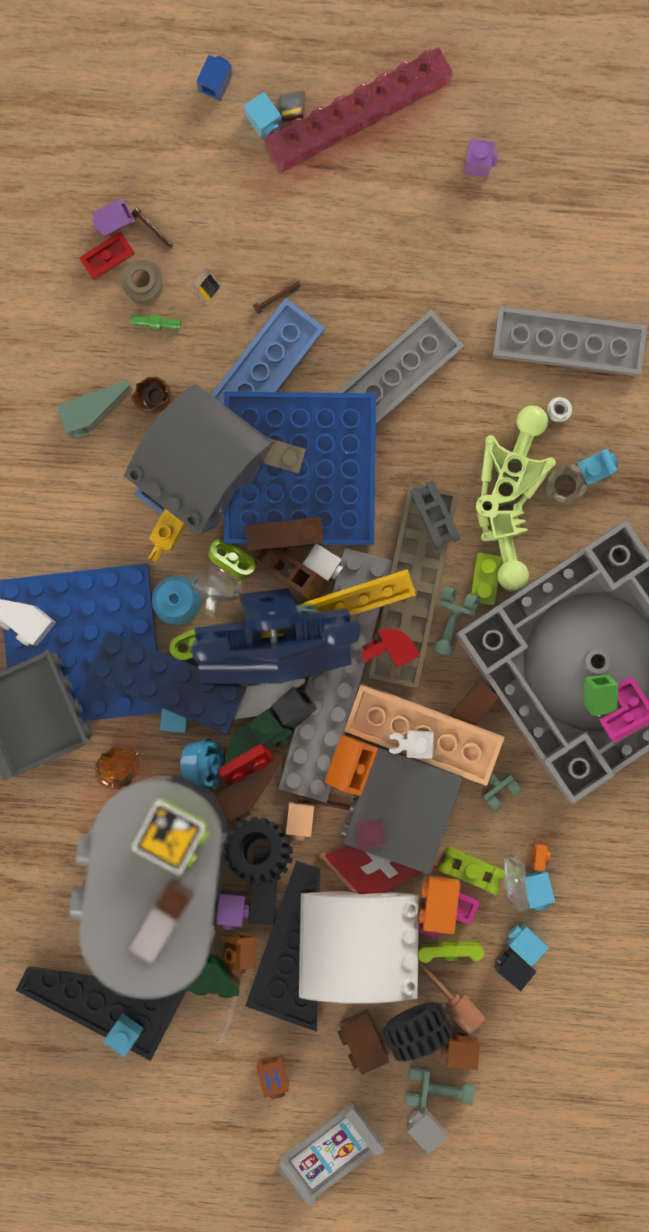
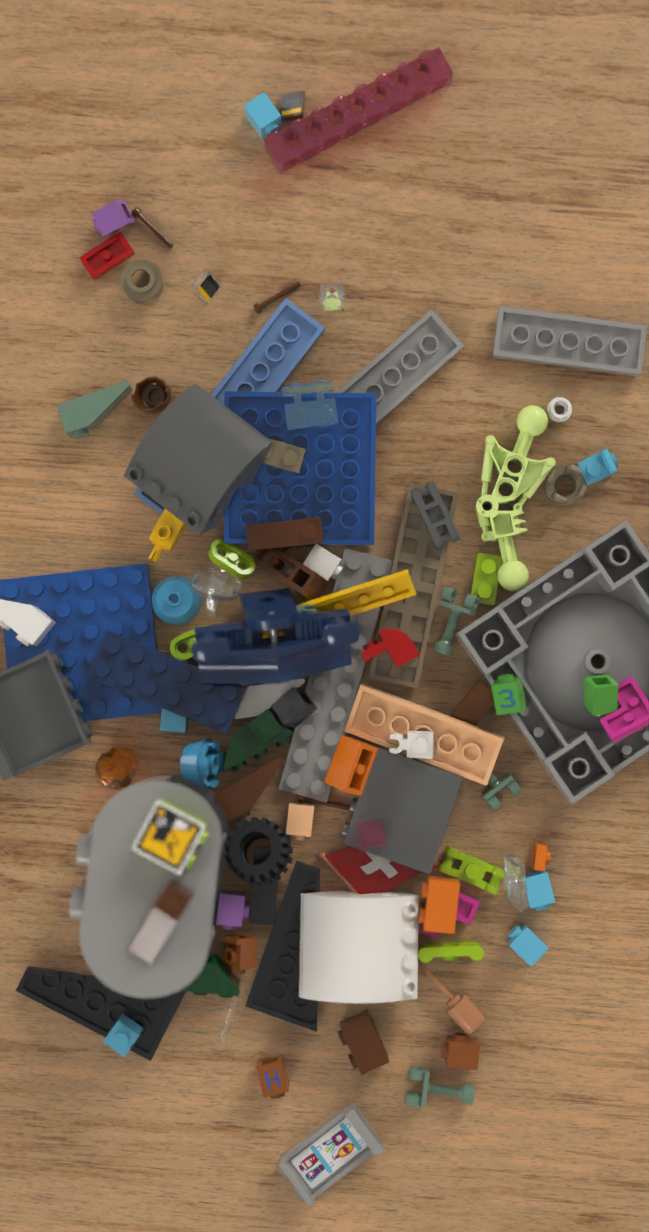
bright green bar [130,314,181,330] -> none
blue brick [196,55,233,101] -> none
red plate [218,744,274,785] -> none
black tyre [382,1002,454,1062] -> none
light grey brick [406,1107,448,1155] -> none
medium lavender brick [464,139,498,177] -> none
black brick [494,947,537,992] -> none
none -> clear light blue plate [282,379,338,430]
none -> clear tile [320,284,345,311]
none -> bright green brick [491,674,527,715]

